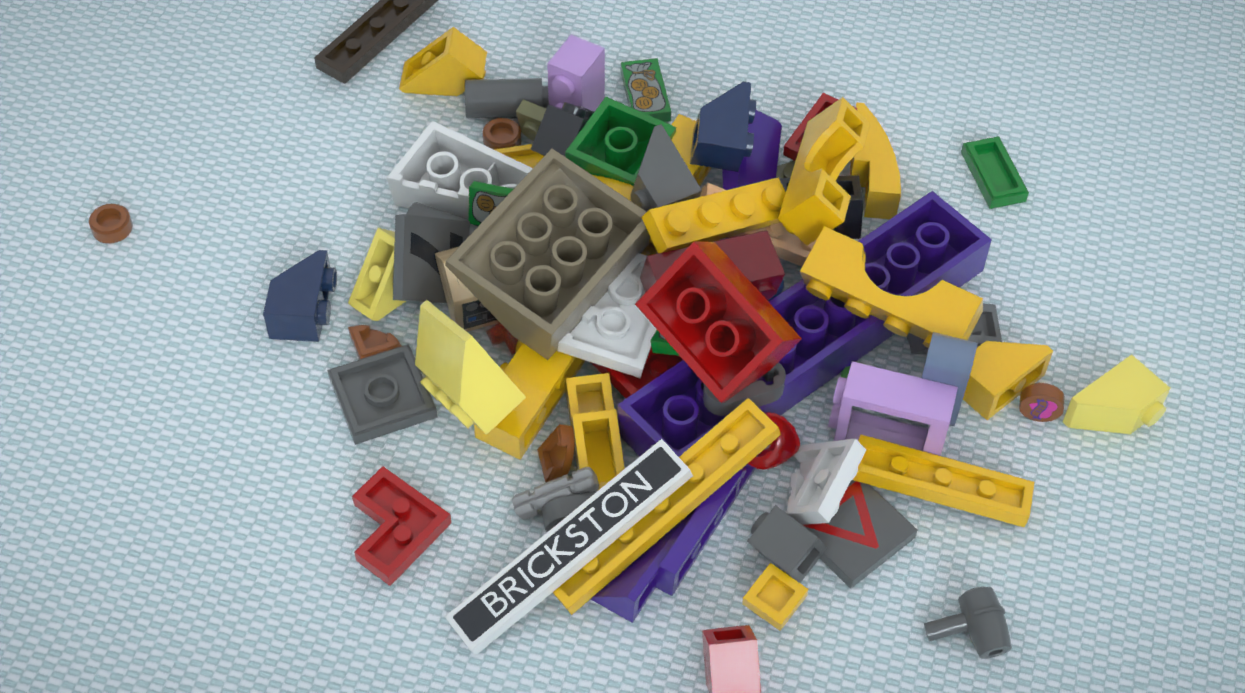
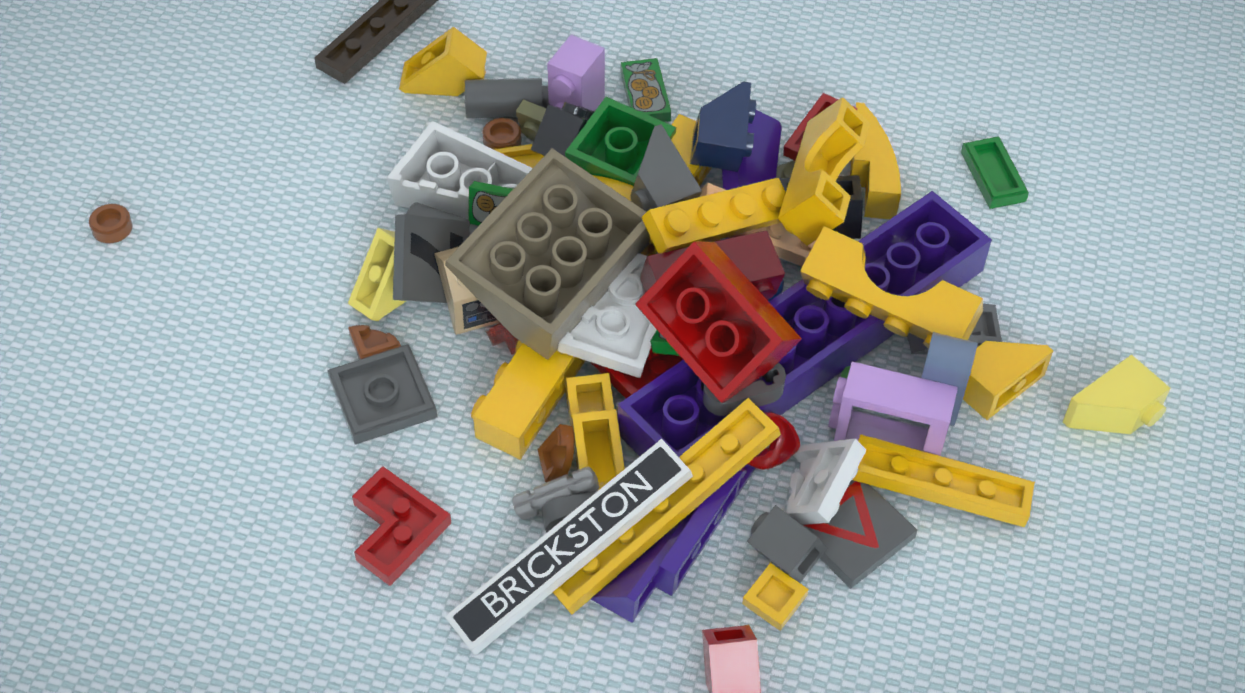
dark blue slope [263,250,337,342] -> none
light yellow slope [415,300,526,435] -> none
dark grey piece [924,586,1012,659] -> none
dark orange tile [1019,383,1065,422] -> none

